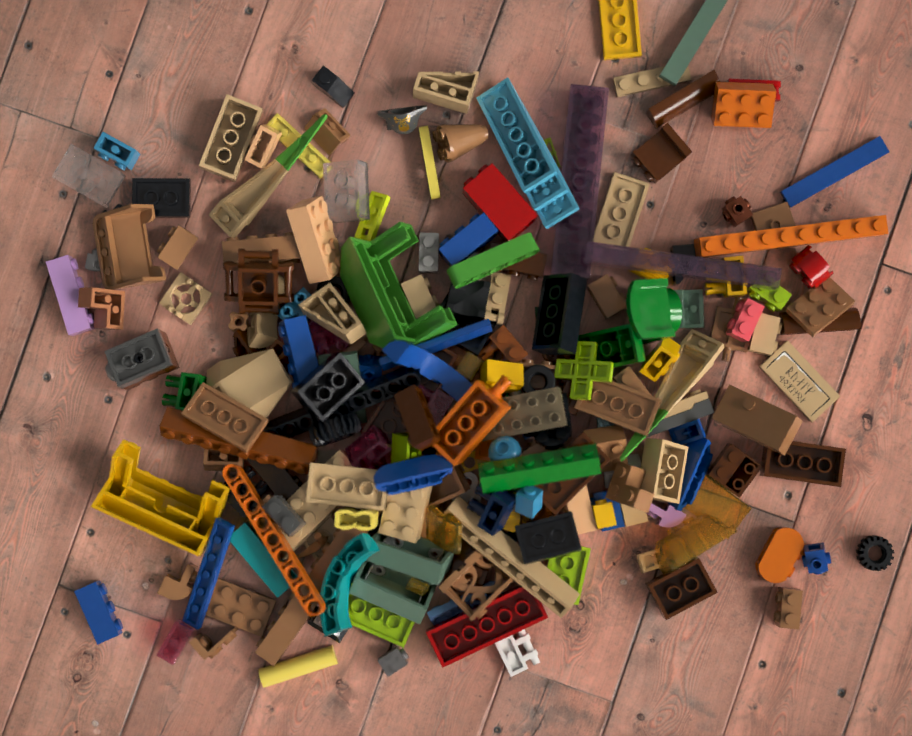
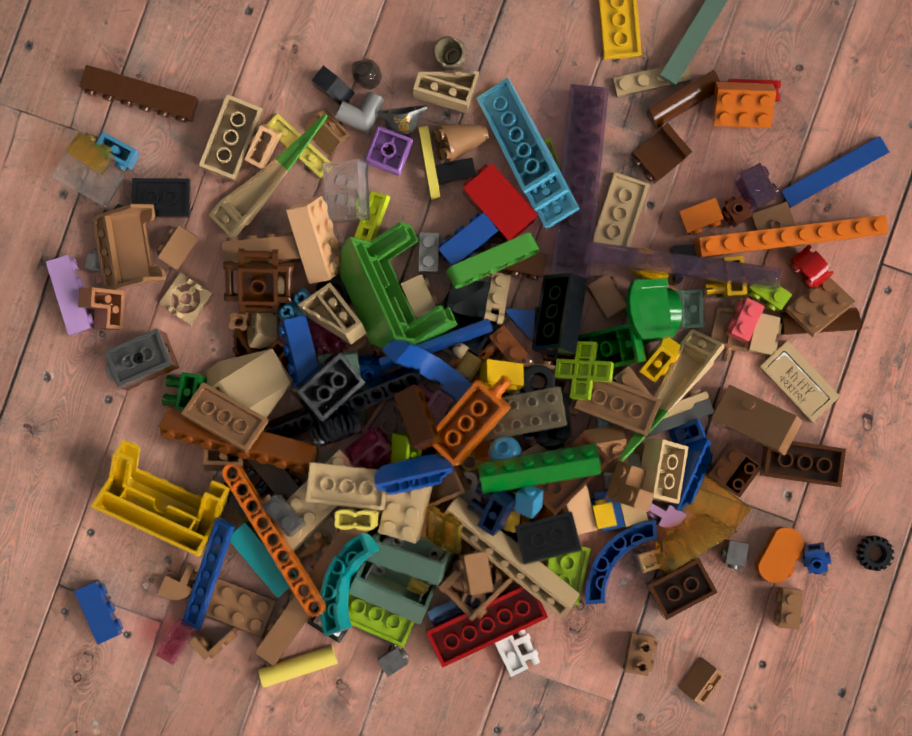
none -> clear yellow brick [66,132,115,175]
none -> reddish brown brick [79,65,199,123]
none -> light grey brick [334,92,385,135]
none -> clear smoke hair [352,58,382,90]
none -> medium lavender brick [364,126,413,176]
none -> dark tan hair [433,36,467,70]
none -> black tile [435,157,476,185]
none -> tan hinge [452,343,469,360]
none -> medium nougat brick [458,551,494,595]
none -> blue slope [505,309,535,341]
none -> blue brick [585,520,658,605]
none -> medium nougat brick [623,631,657,676]
none -> orange brick [679,197,724,236]
none -> medium nougat panel [679,657,725,706]
none -> flat silver brick [721,539,749,569]
none -> clear purple brick [733,163,779,212]

